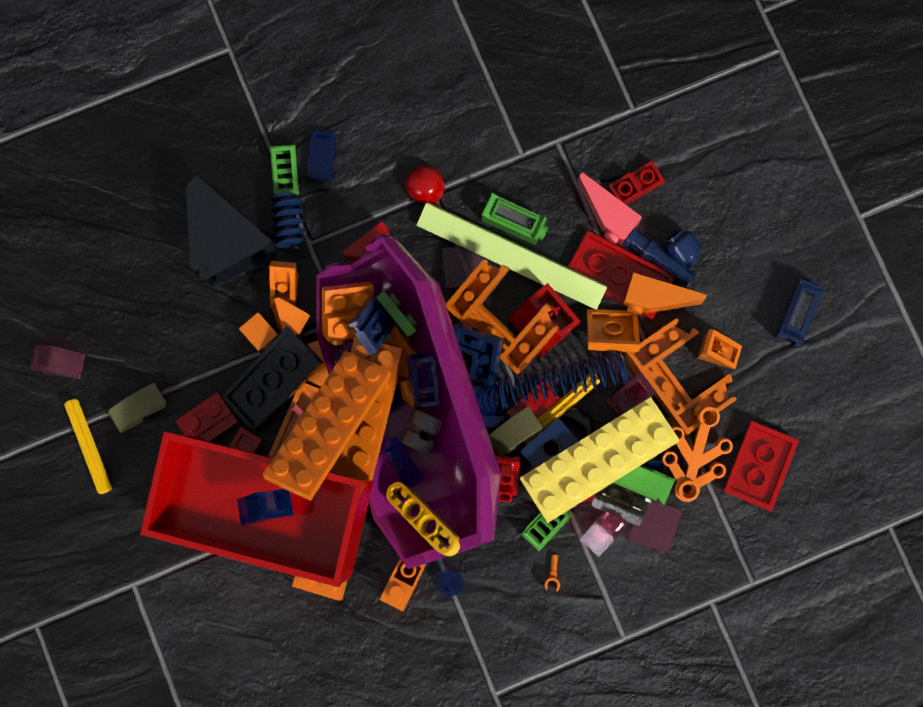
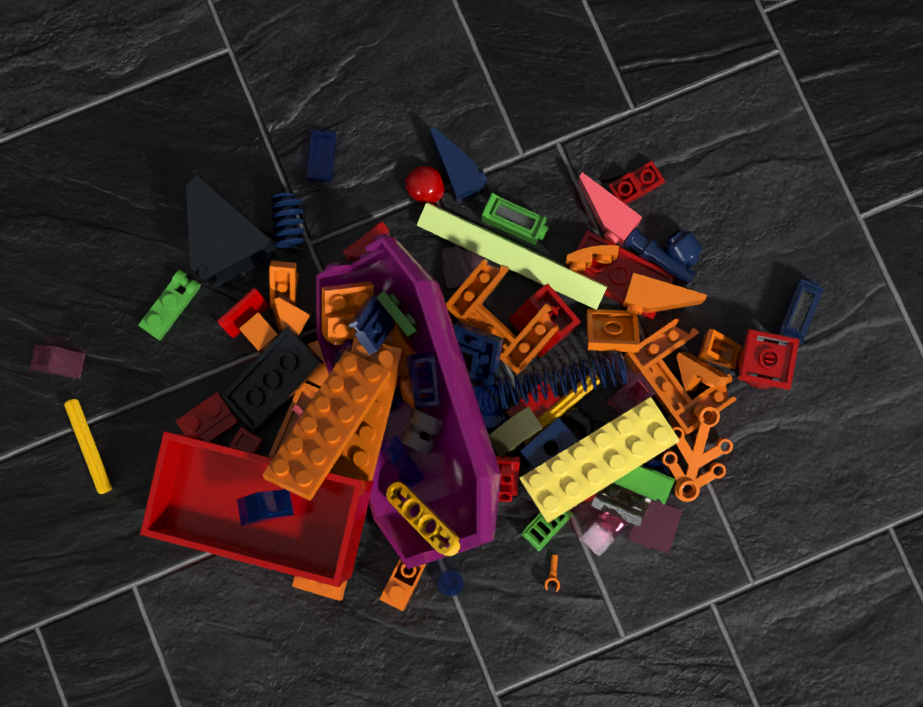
olive slope [108,383,167,433] -> none
bright green slope [270,145,299,195] -> none
red plate [723,421,799,512] -> none
none -> bright green plate [138,270,201,341]
none -> red slope [217,288,269,338]
none -> dark blue slope [430,127,487,202]
none -> orange slope [565,245,619,271]
none -> orange slope [677,352,730,391]
none -> red piece [737,329,799,390]

